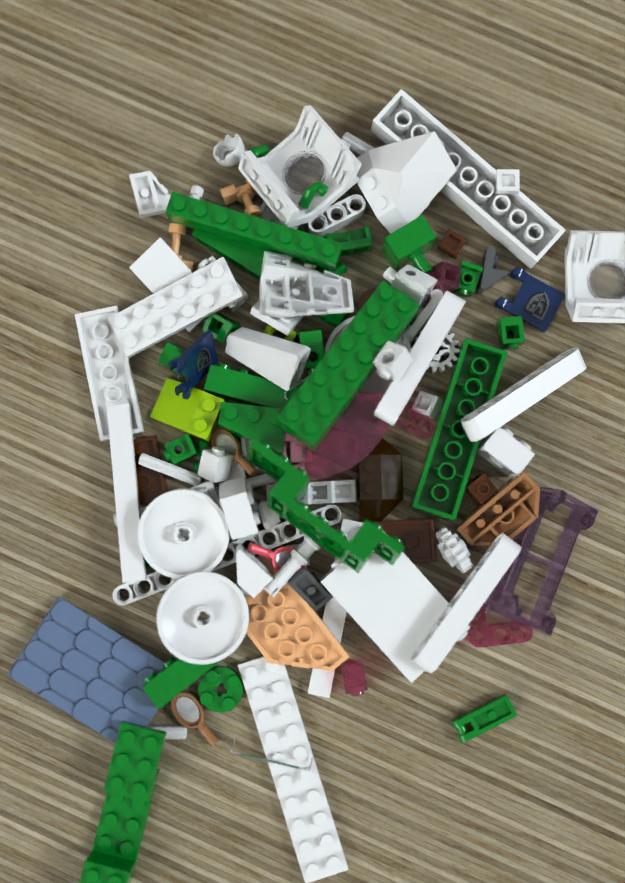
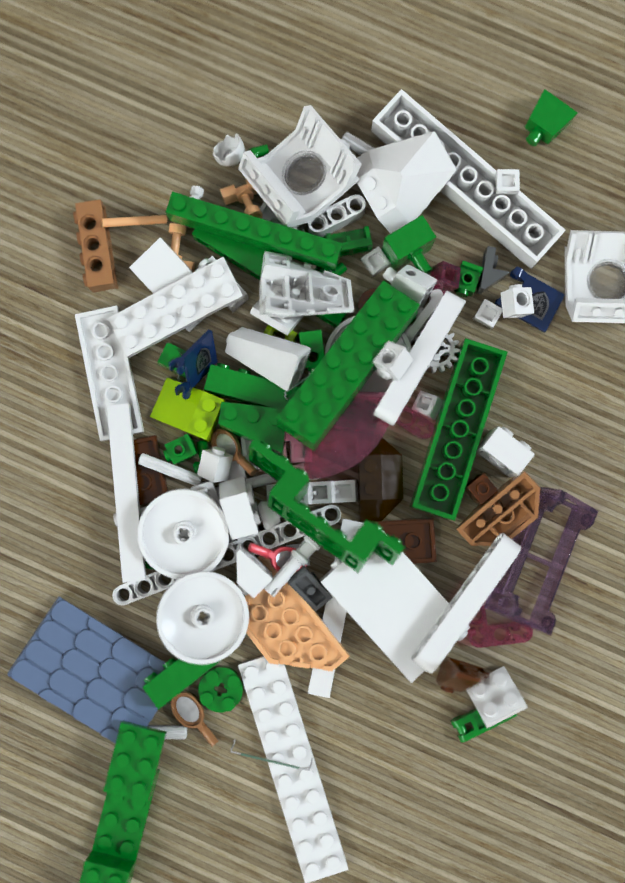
white wing [129,171,171,218] -> none
green brick [202,311,241,343] -> none
green arm [298,181,328,209] -> none
clear pink brick [340,659,368,696] -> none
white gear [435,527,472,573] -> none
reddish brown tile [437,229,467,259] -> none
white beam [461,347,587,442] -> none
green brick [496,316,525,351] -> none
none -> medium nougat brick [73,199,118,293]
none -> light nougat bar [101,215,167,227]
none -> white tile [361,246,391,277]
none -> reddish brown wedge [436,656,490,693]
none -> white plate [466,666,527,728]
none -> white tile [473,299,502,329]
none -> white brick [501,284,534,318]
none -> green torso [525,89,578,146]

